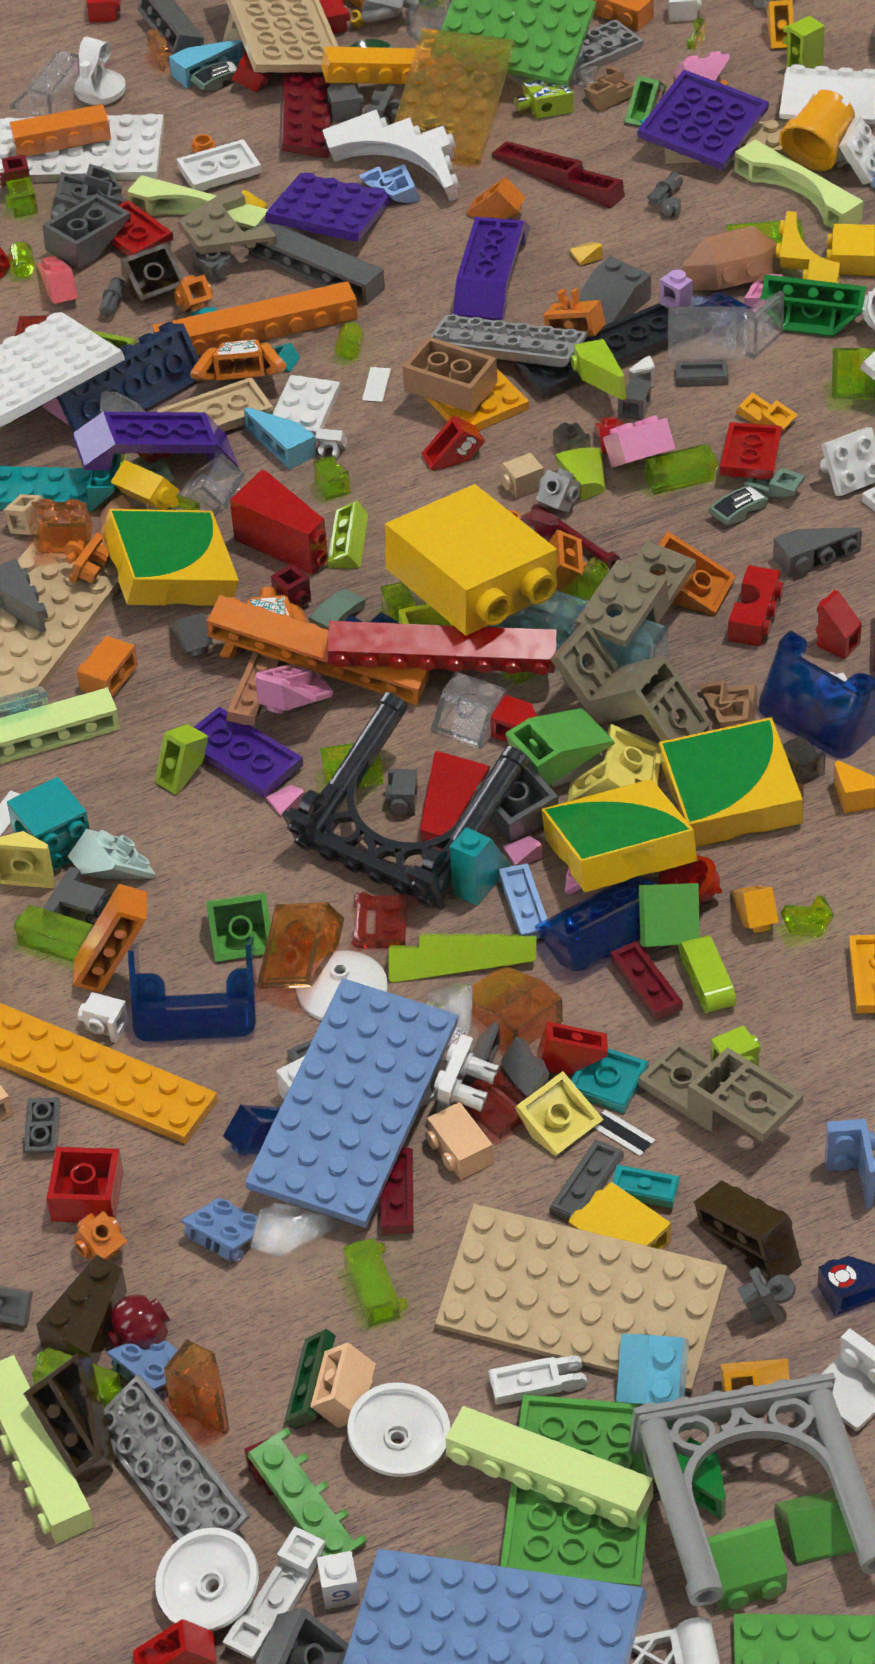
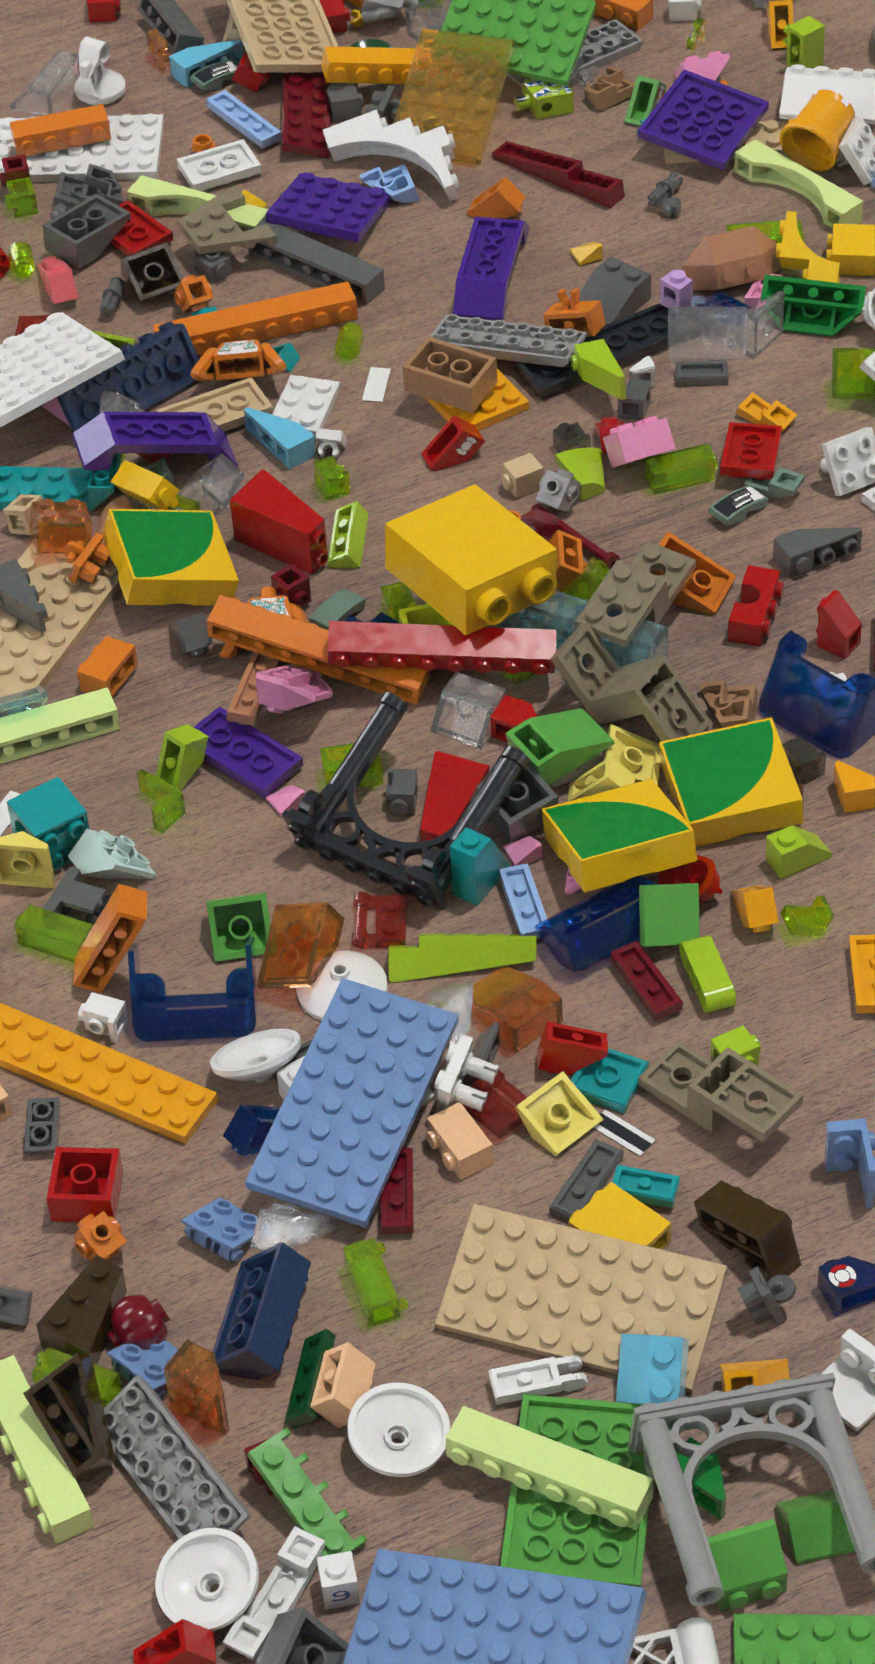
dark grey slope [501,1036,549,1097] -> none
none -> clear neon green bracket [137,769,186,834]
none -> light blue plate [206,90,281,149]
none -> dark blue slope [207,1242,311,1380]
none -> white dish [210,1029,302,1082]
none -> lime slope [766,825,832,879]

